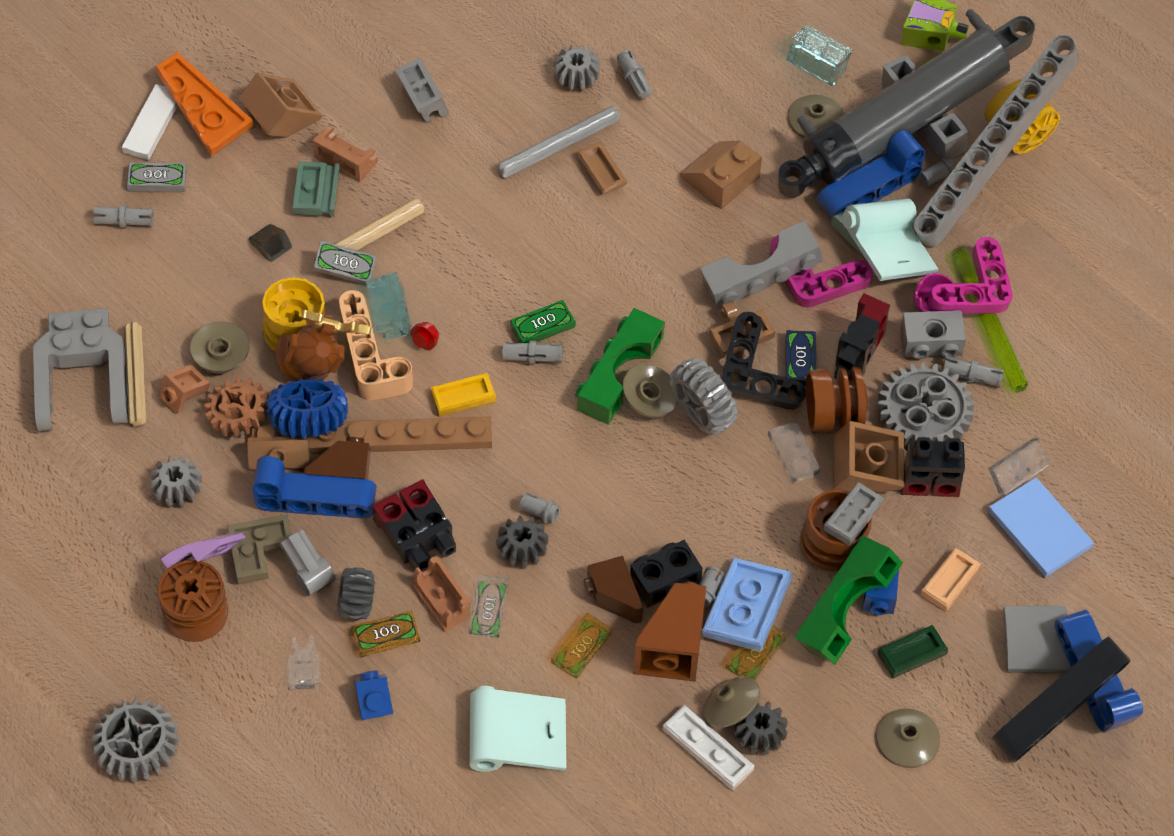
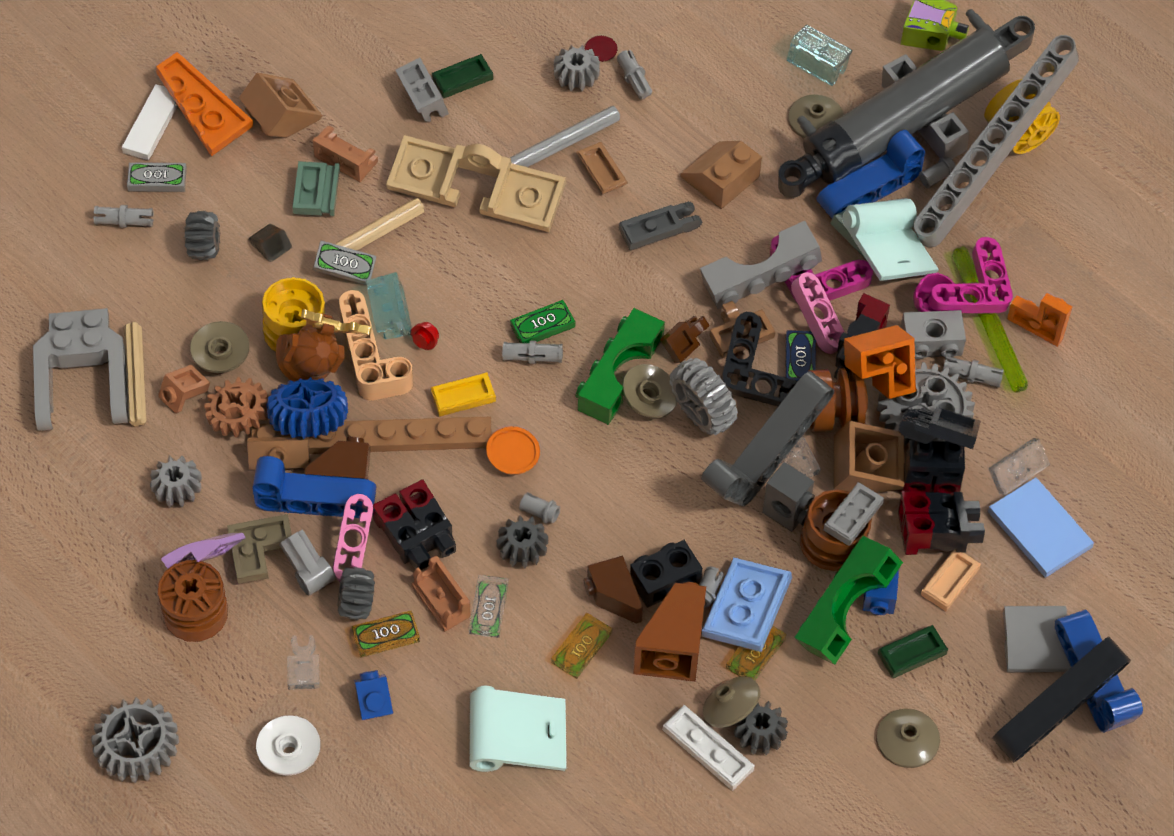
none -> dark grey gear [184,211,221,260]
none -> white dish [256,715,321,776]
none -> bright pink beam [332,494,373,582]
none -> tan plate [386,135,566,232]
none -> dark green tile [432,54,494,98]
none -> orange piece [486,426,540,474]
none -> dark red sticker [585,35,618,62]
none -> dark grey hinge [619,201,703,251]
none -> reddish brown plate [660,316,710,363]
none -> dark grey beam [701,371,834,506]
none -> dark grey brick [762,462,815,532]
none -> bright pink beam [791,272,845,354]
none -> orange brick [844,325,916,399]
none -> black hinge [898,406,981,449]
none -> hips [898,491,985,555]
none -> orange plate [1007,293,1072,347]

